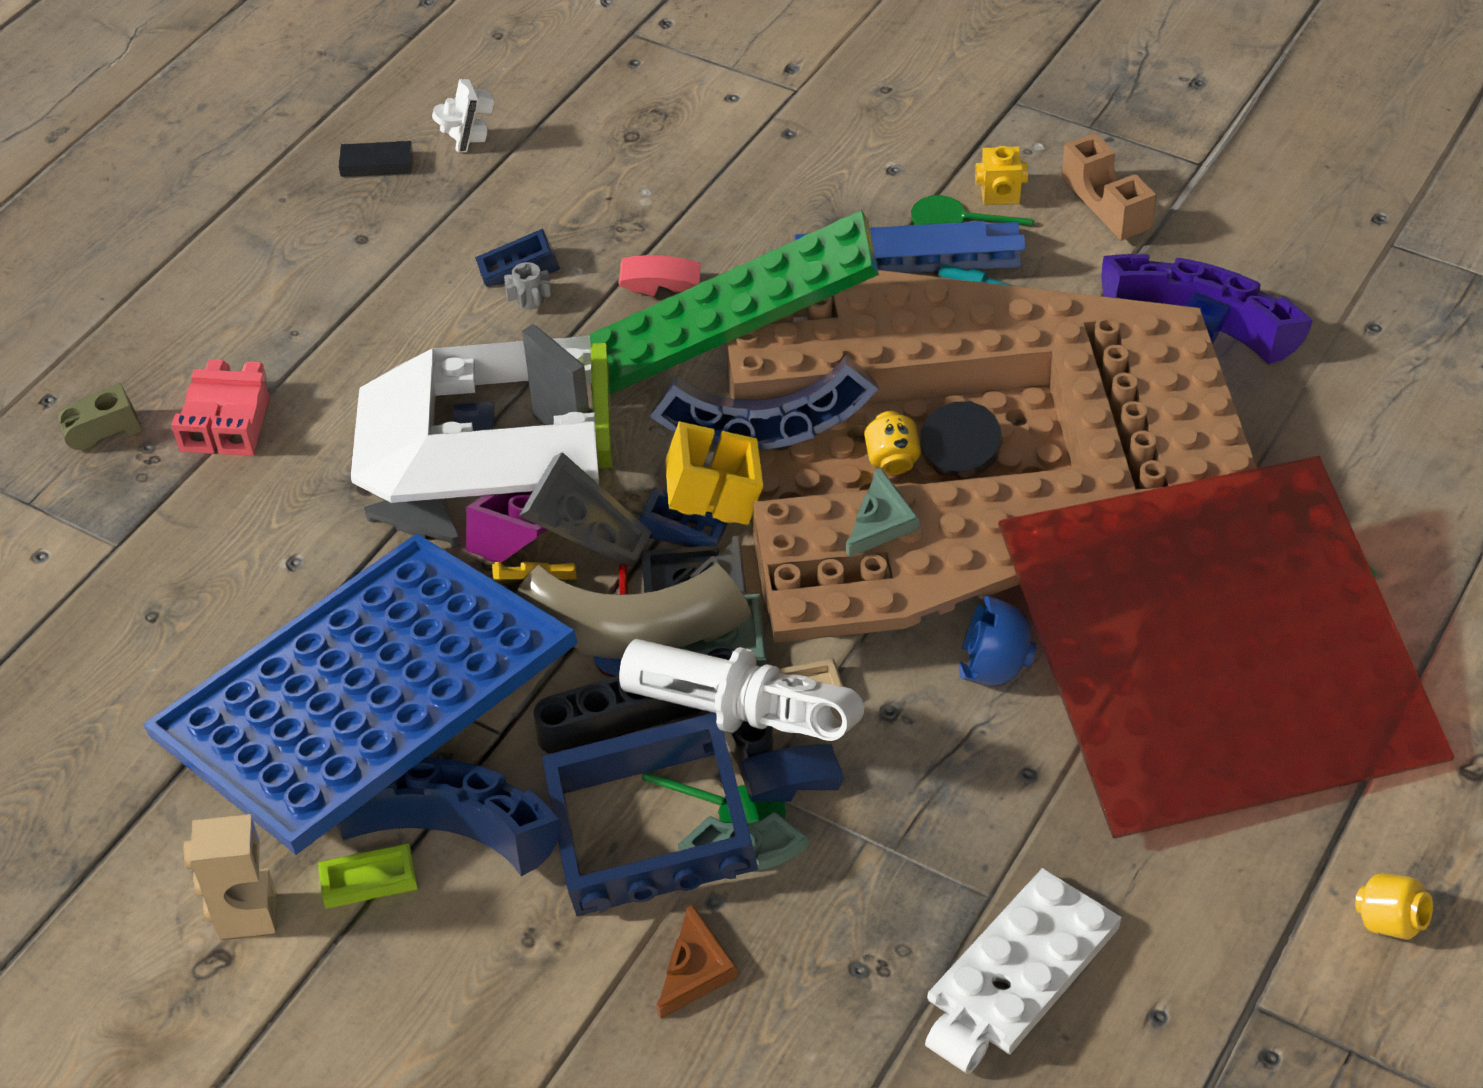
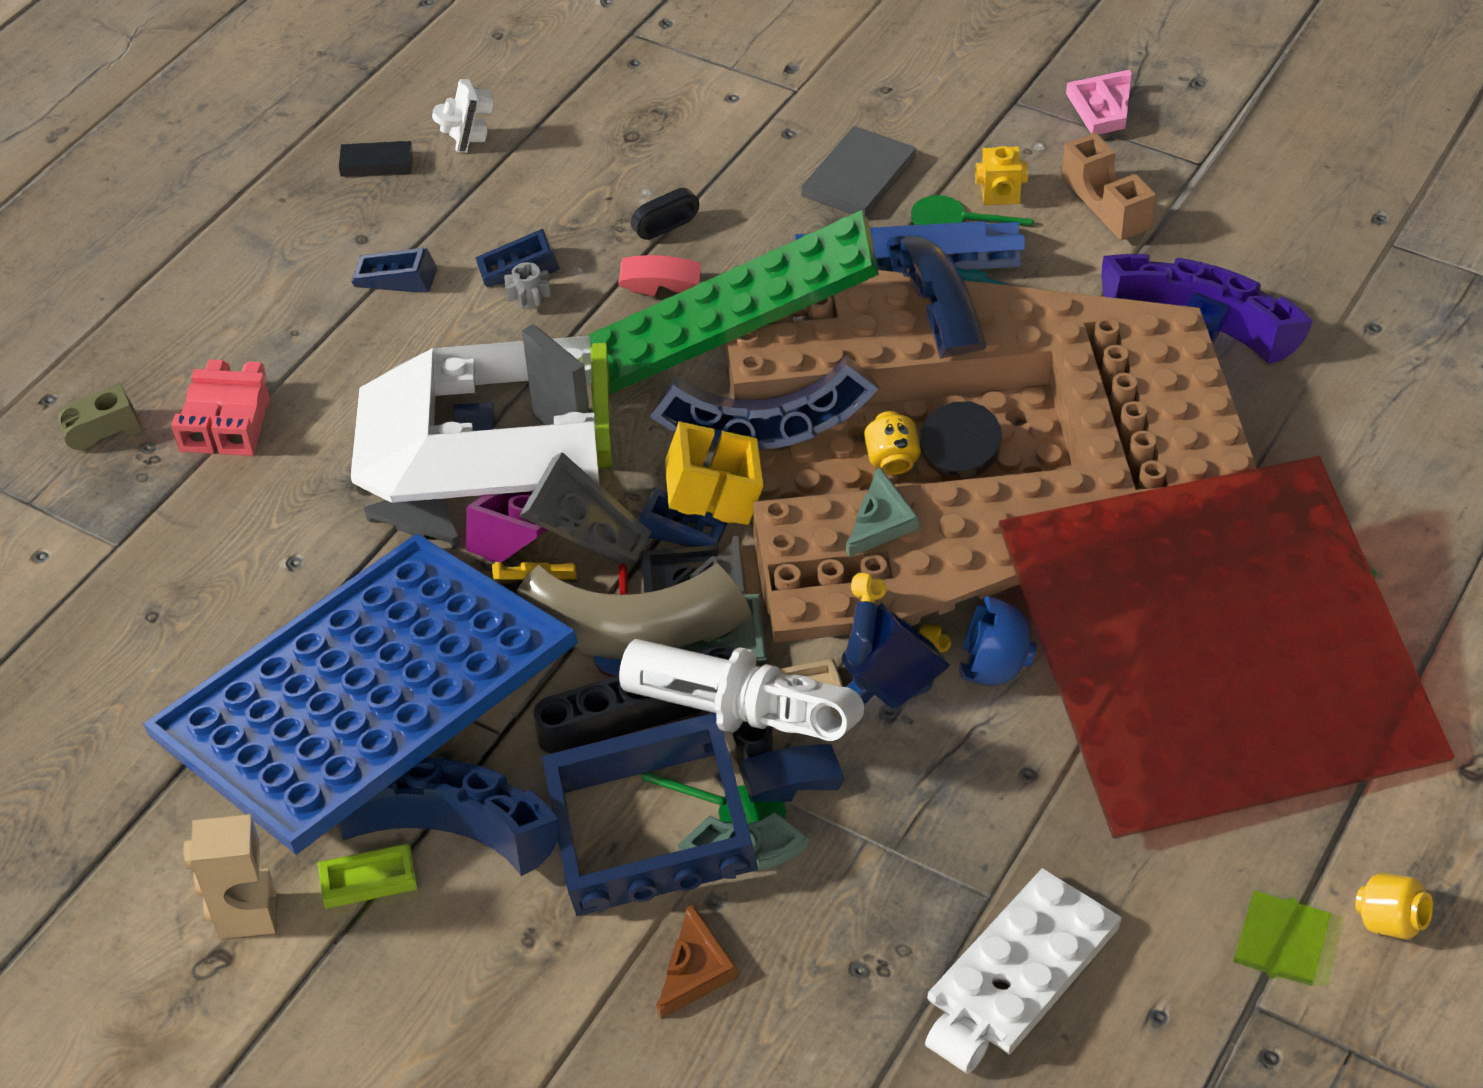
none -> dark blue slope [351,248,437,292]
none -> black tile [631,188,700,240]
none -> dark grey tile [801,126,916,217]
none -> clear blue torso [841,573,951,708]
none -> dark blue brick [886,235,986,359]
none -> bright pink wing [1066,70,1132,135]
none -> clear neon green piece [1233,890,1331,986]

